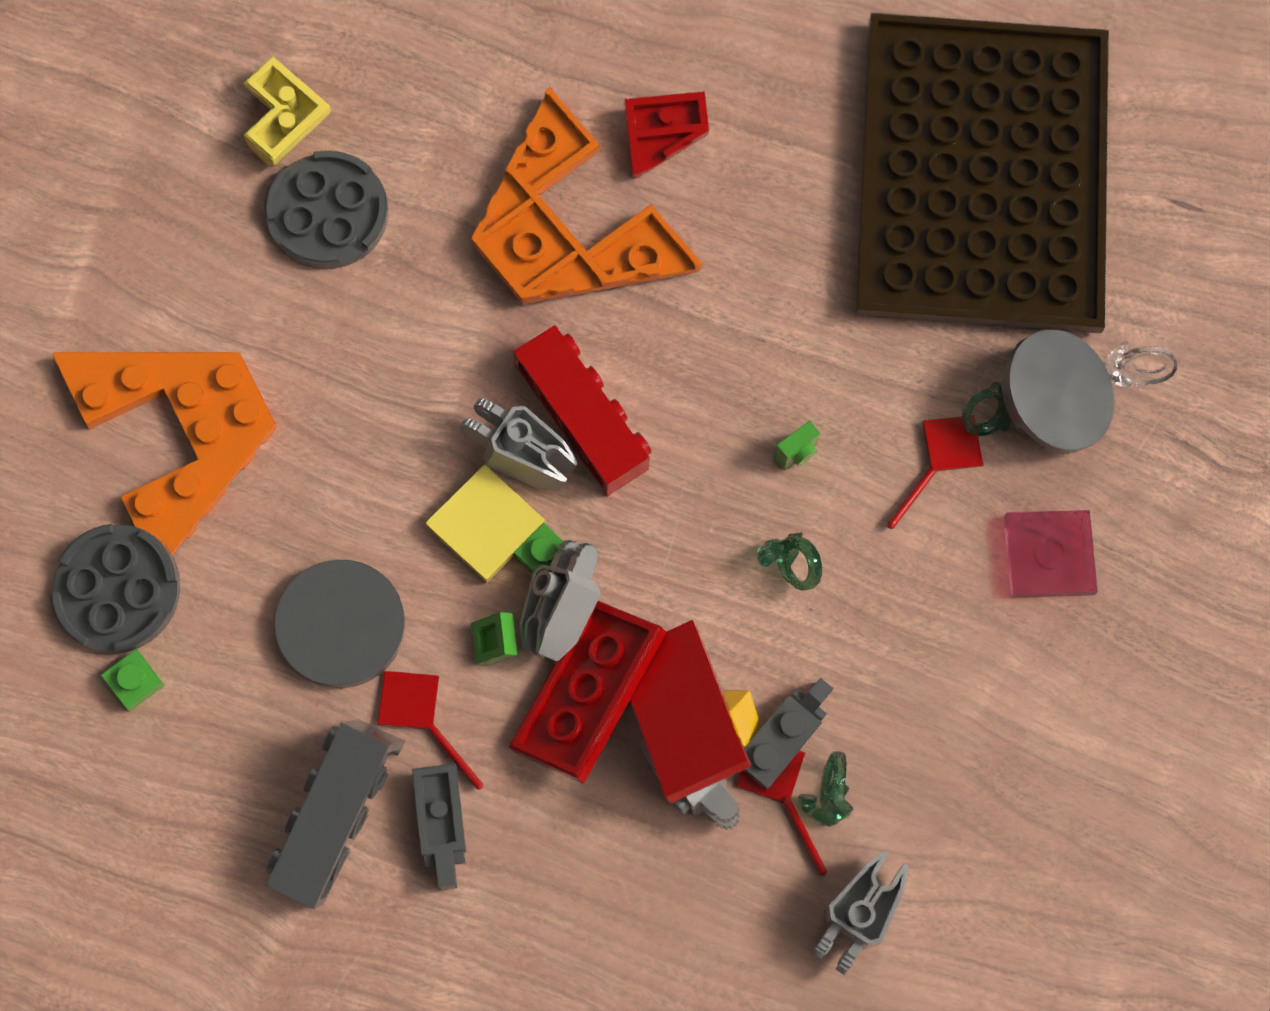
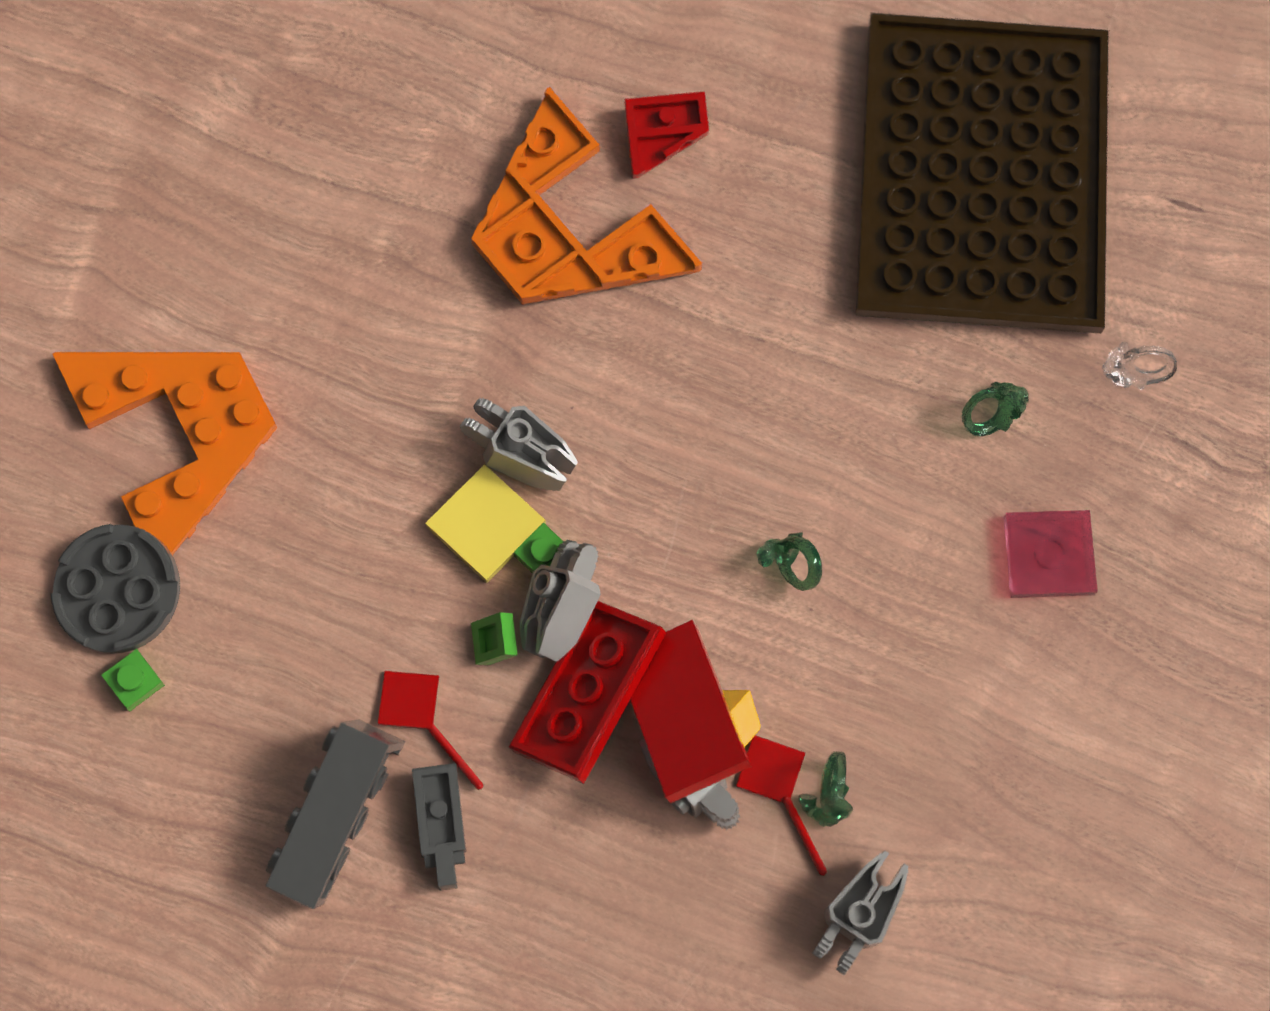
light yellow brick [244,56,331,167] -> none
dark grey tile [265,150,389,269] -> none
dark grey tile [275,559,405,688] -> none
red brick [513,325,652,497] -> none
dark grey hinge [743,677,834,790] -> none
bright green plate [774,420,820,470] -> none
red piece [887,415,984,529] -> none
dark grey tile [1001,330,1114,454] -> none

